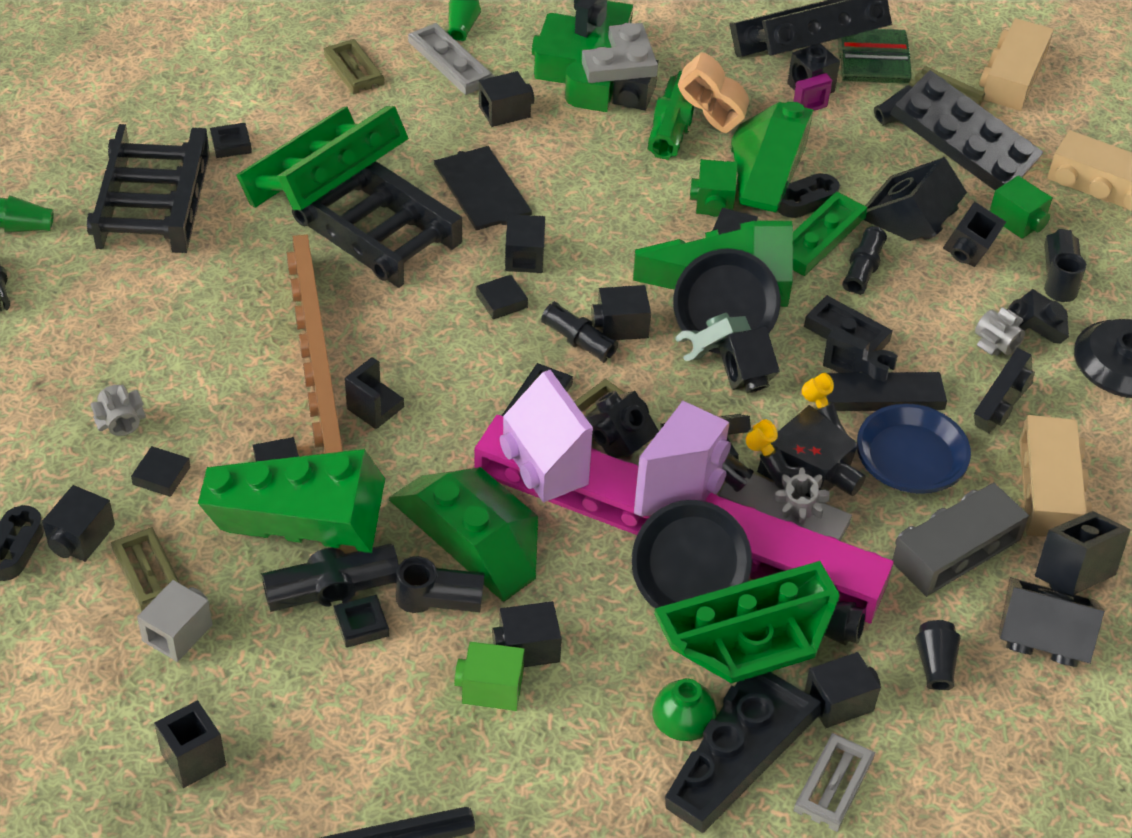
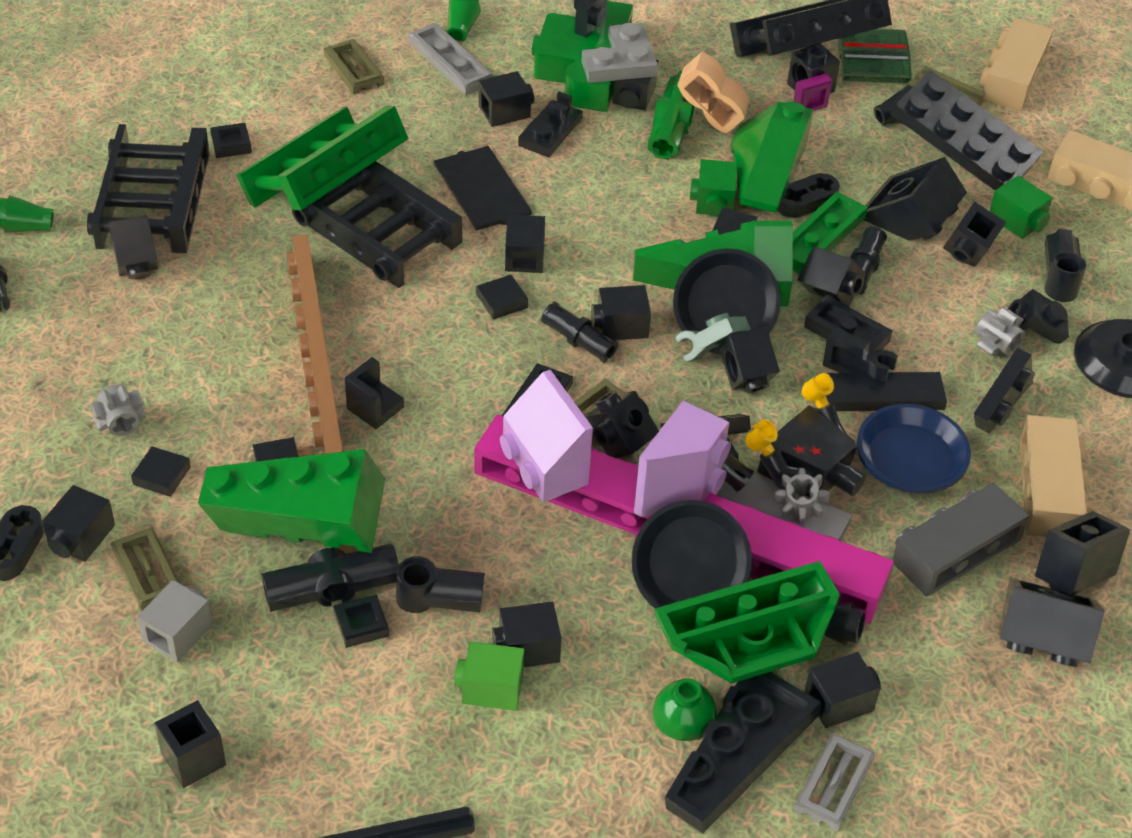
green wedge [389,467,538,602] -> none
black cone [915,620,961,690] -> none
none -> black brick [108,215,158,279]
none -> black plate [518,91,583,158]
none -> black brick [797,246,866,307]

